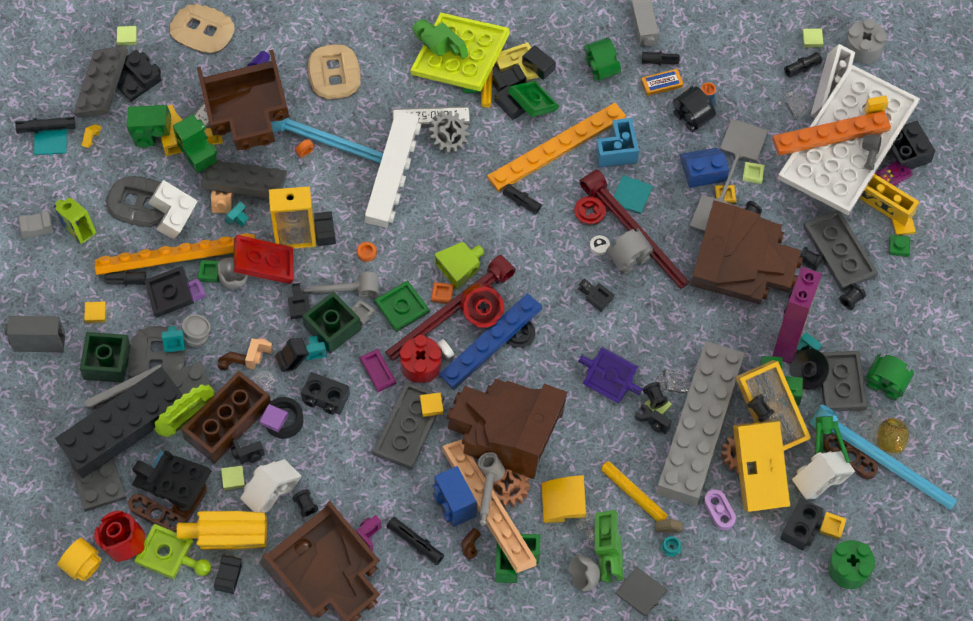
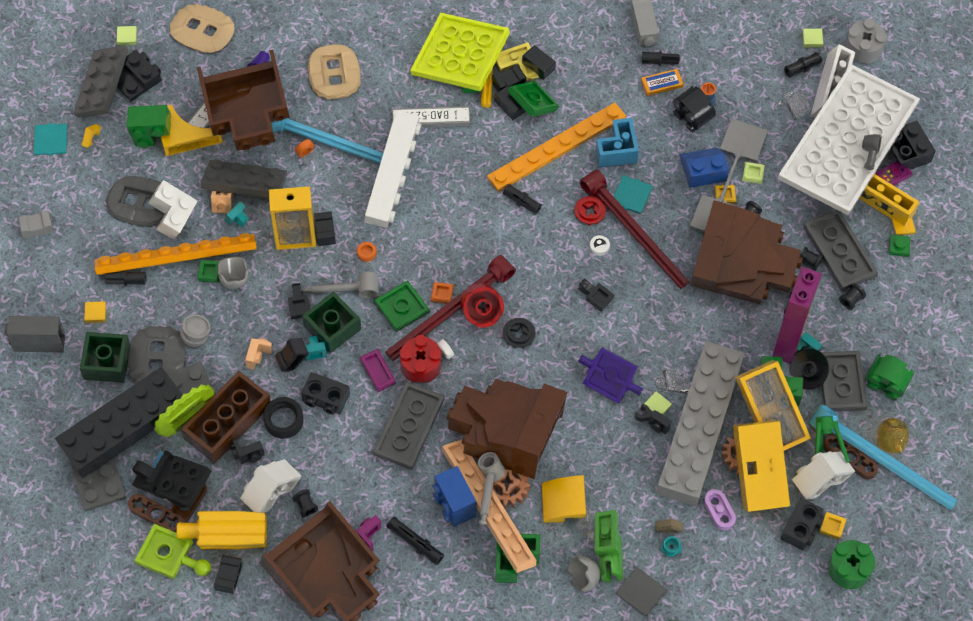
black pin [15,116,76,134] -> none
lime torso [54,198,97,244] -> none
yellow piece [57,537,102,581] -> none
light grey tile [84,364,166,410] -> none
red brick [94,510,145,562] -> none
black plate [145,266,194,318] -> none
teal tile [162,326,185,353] -> none
green brick [173,114,218,173] -> none
medium lavender tile [188,278,206,301] -> none
reddish brown arm [218,352,247,371] -> none
yellowish green tile [221,466,245,490] -> none
red plate [234,235,294,284] -> none
clear plate [254,371,275,391] -> none
medium lavender tile [259,404,288,433] -> none
light grey tile [351,299,376,326] -> none
bright green plate [412,19,469,59] -> none
yellow tile [420,393,443,417] -> none
light grey gear [427,111,470,154] -> none
lime torso [434,242,485,290] -> none
blue plate [439,293,542,390] -> none
reddish brown arm [461,528,481,559] -> none
green brick [583,37,621,82] -> none
yellow axle [601,461,668,521] -> none
light grey brick [606,228,653,275] -> none
black bush [643,382,668,409] -> none
black bush [747,394,774,422] -> none
orange plate [772,111,891,156] -> none
yellow tile [864,95,889,115] -> none

